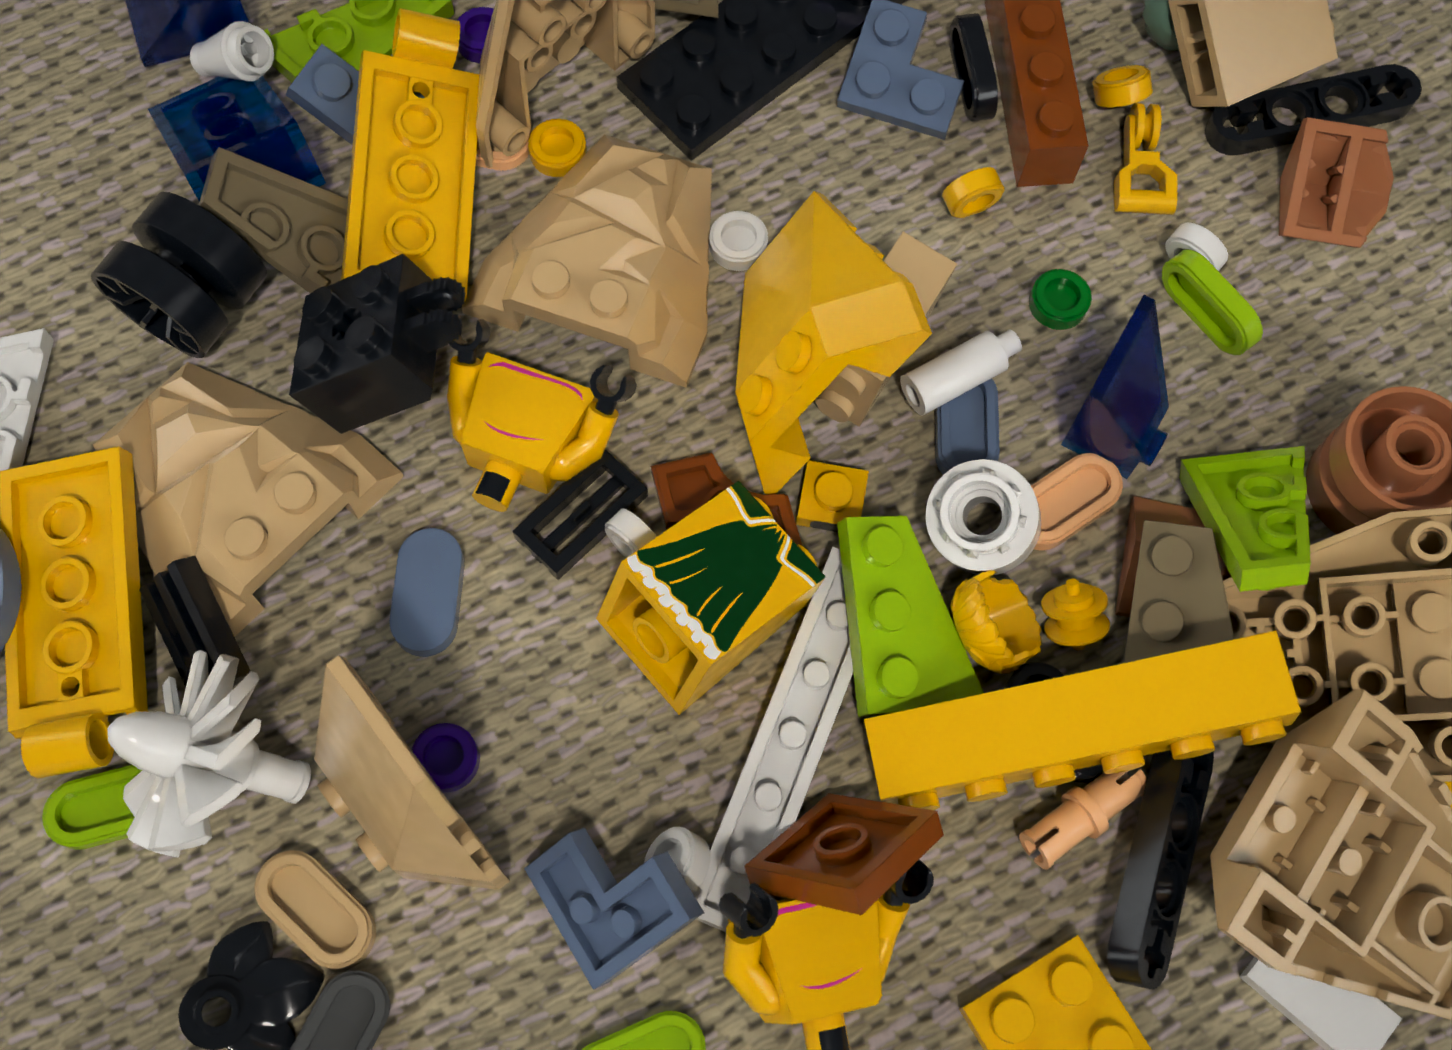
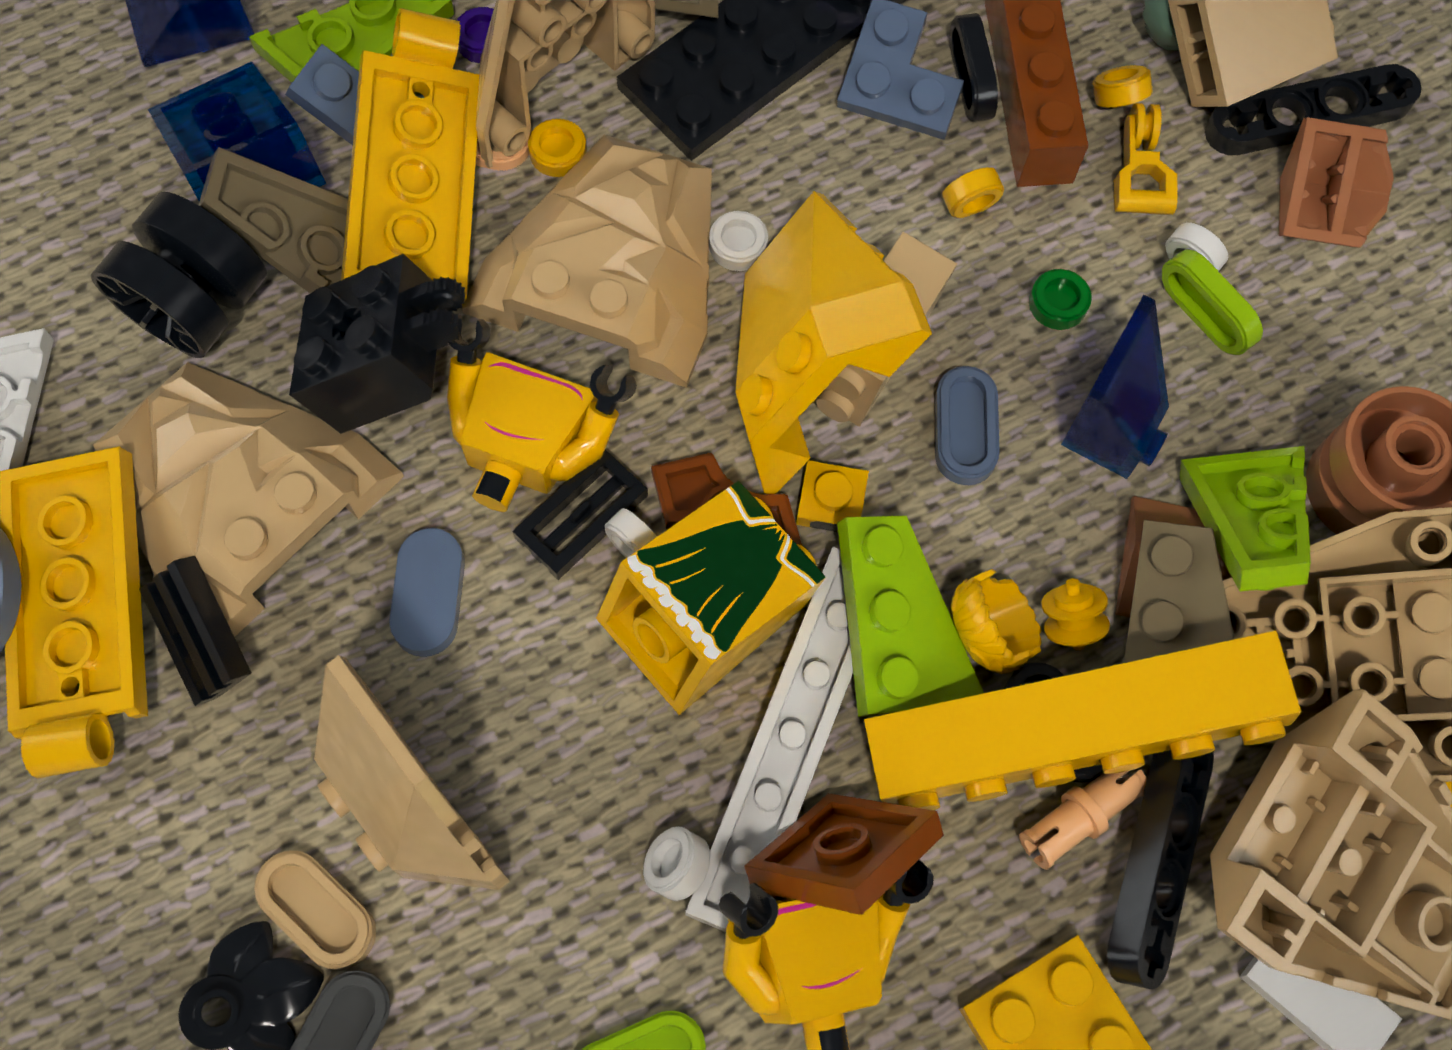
lime tile [42,765,142,850] -> none
white piece [107,650,311,858] -> none
white cone [190,21,274,81] -> none
dark purple tile [411,723,480,793] -> none
sand blue plate [524,828,704,990] -> none
white cylinder [900,330,1022,416] -> none
white piece [925,459,1041,575] -> none
light nougat tile [1031,453,1123,550] -> none

